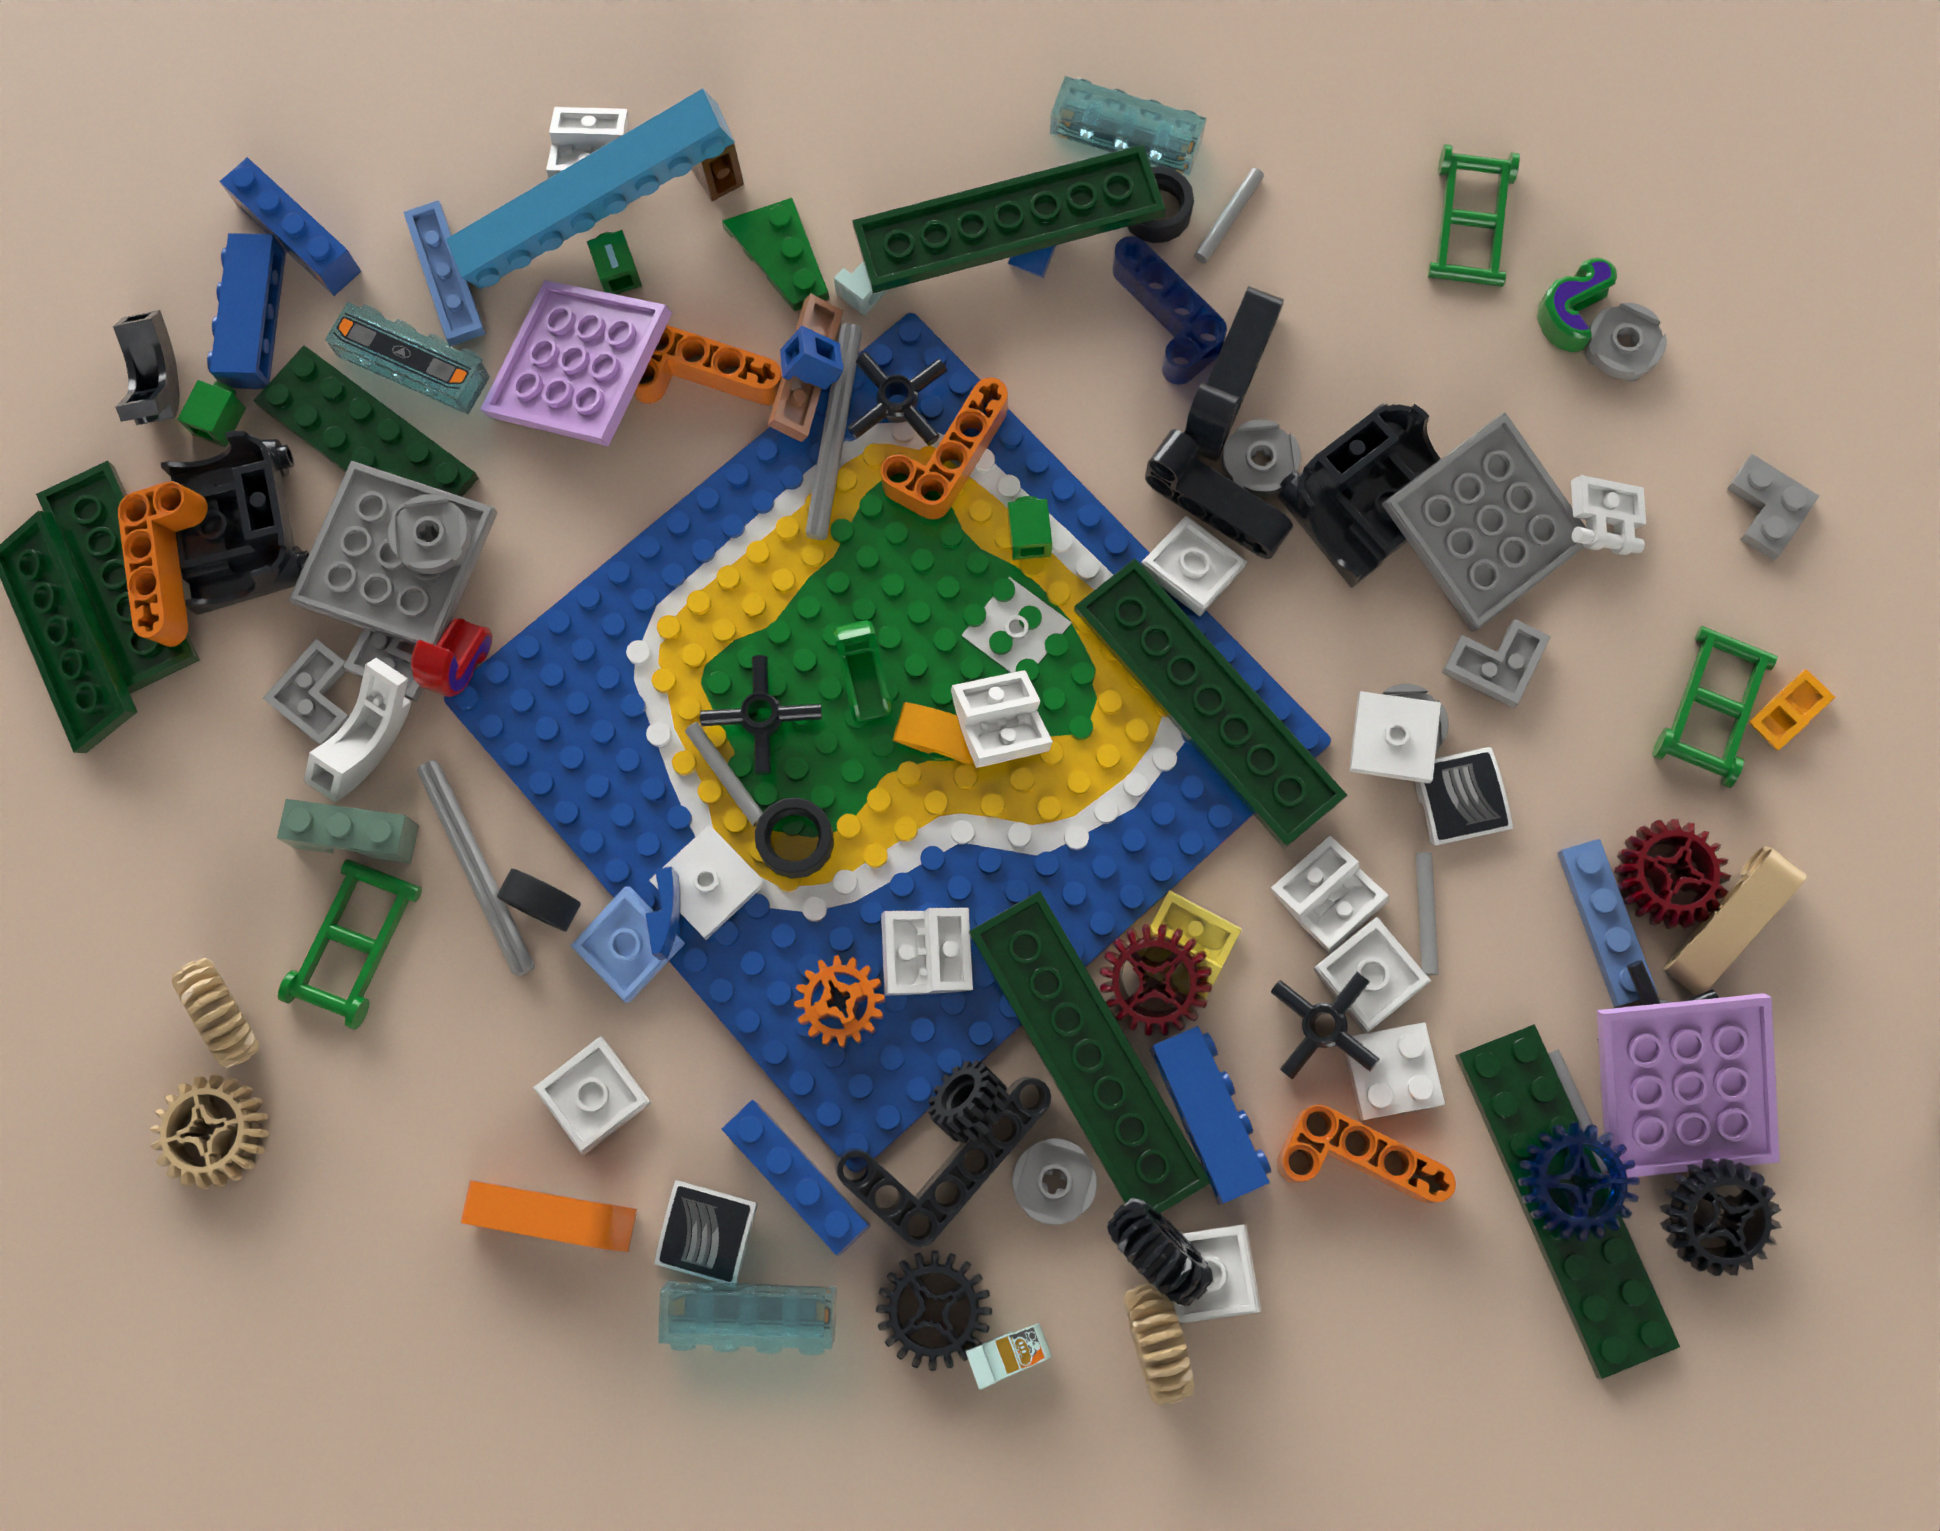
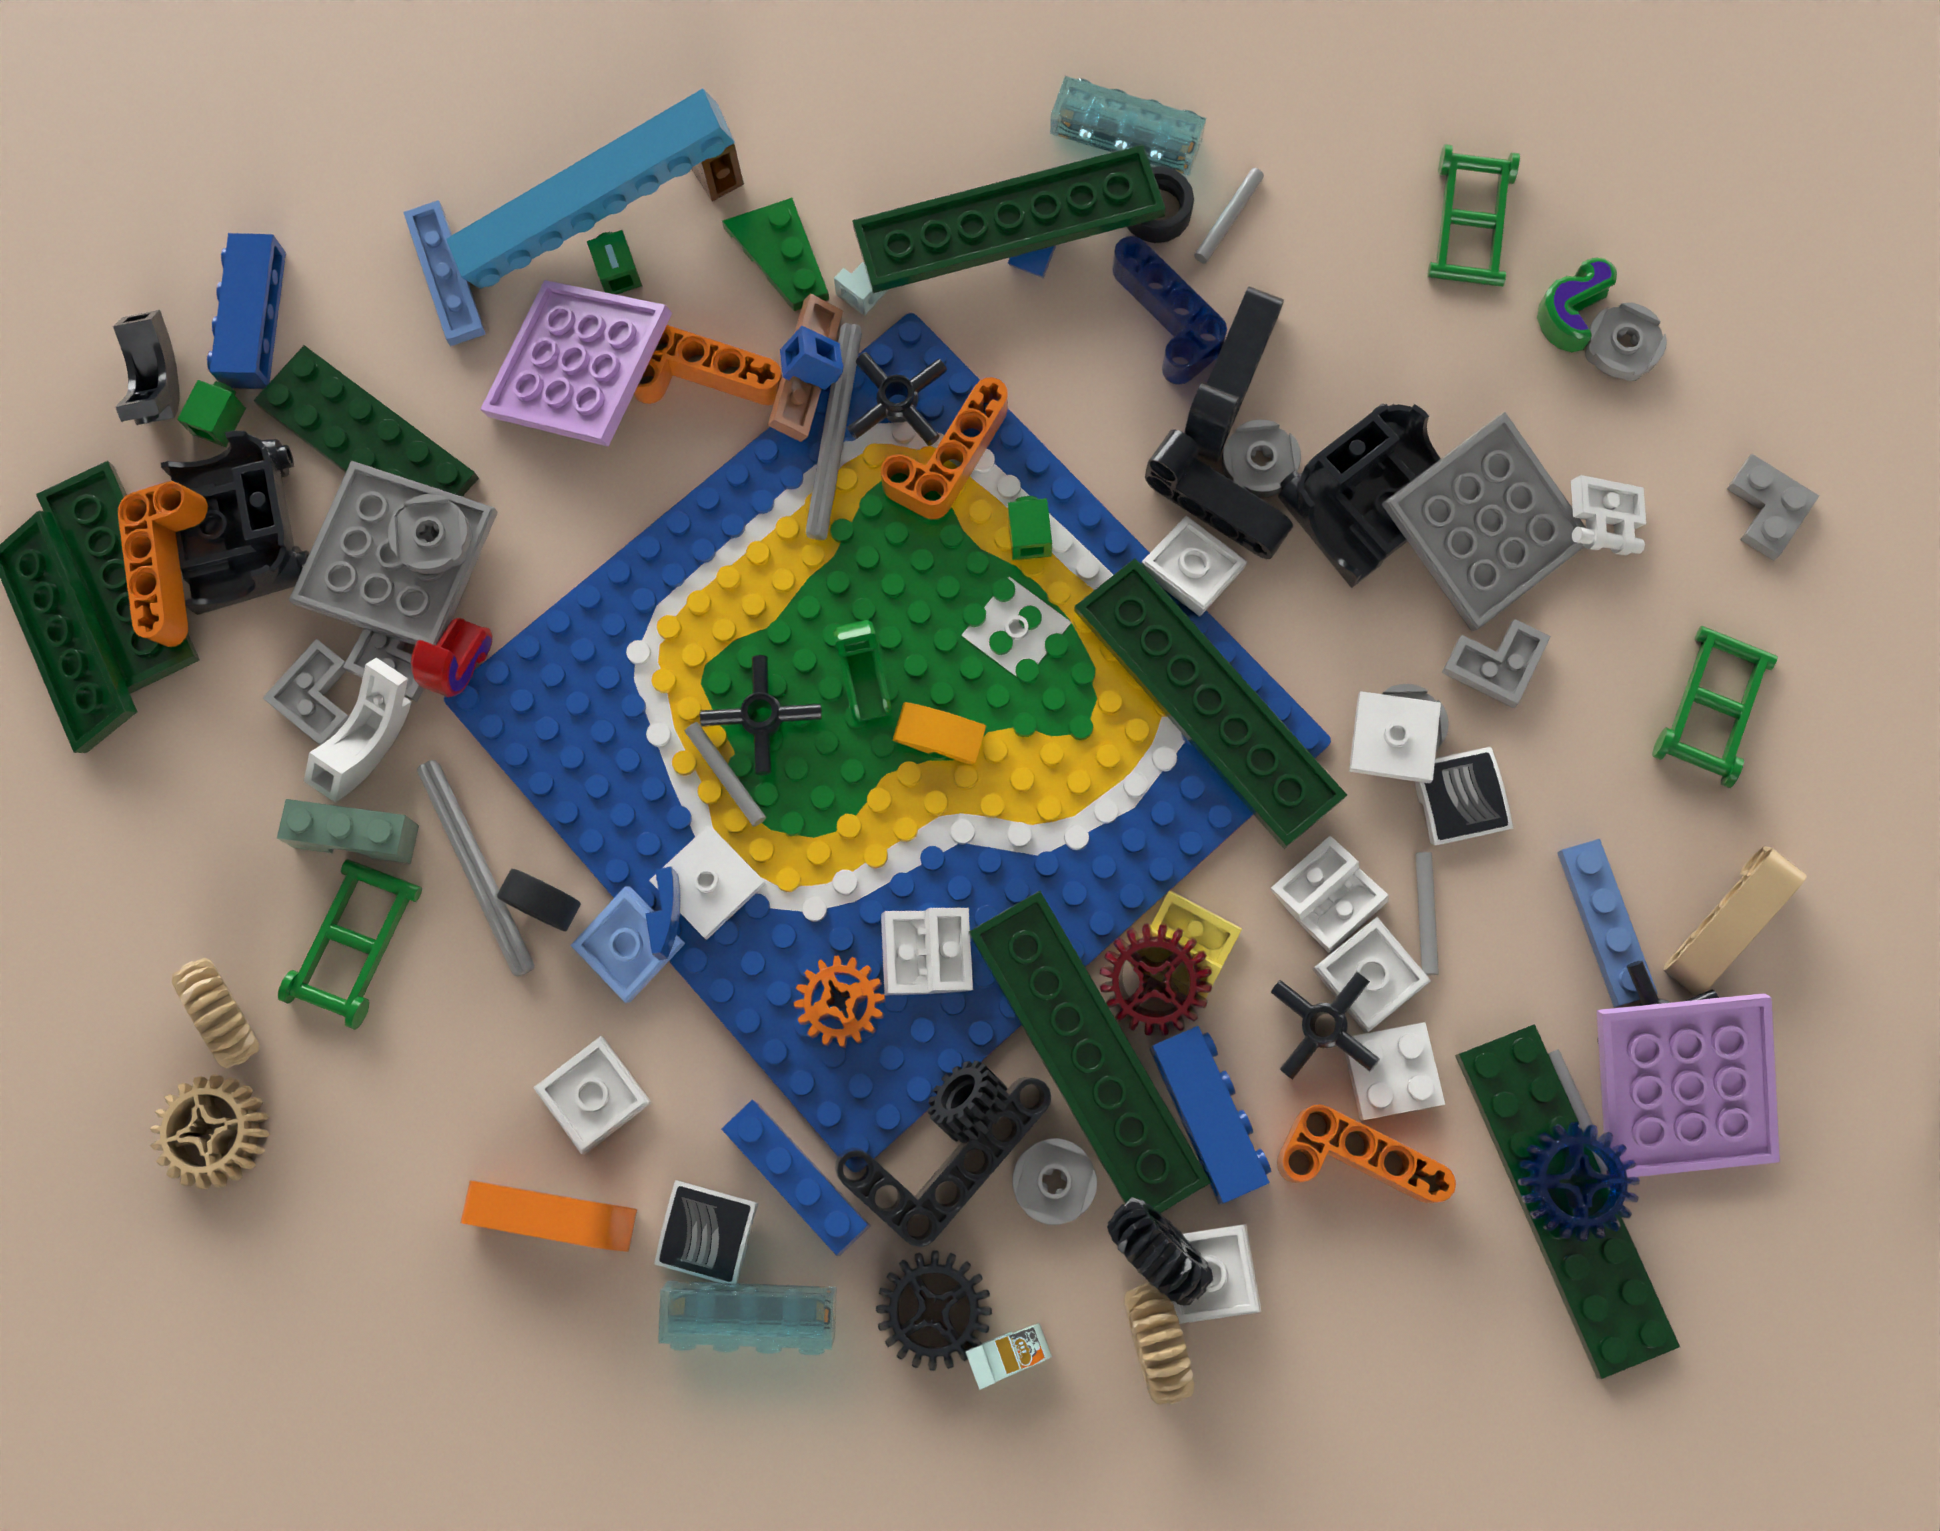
blue brick [219,157,362,296] -> none
clear light blue brick [325,302,490,415] -> none
white slope [546,107,628,179] -> none
black tyre [755,797,834,879] -> none
white slope [951,670,1053,768] -> none
dark red gear [1614,819,1731,929] -> none
black gear [1659,1158,1782,1276] -> none
light orange slope [1748,669,1836,751] -> none

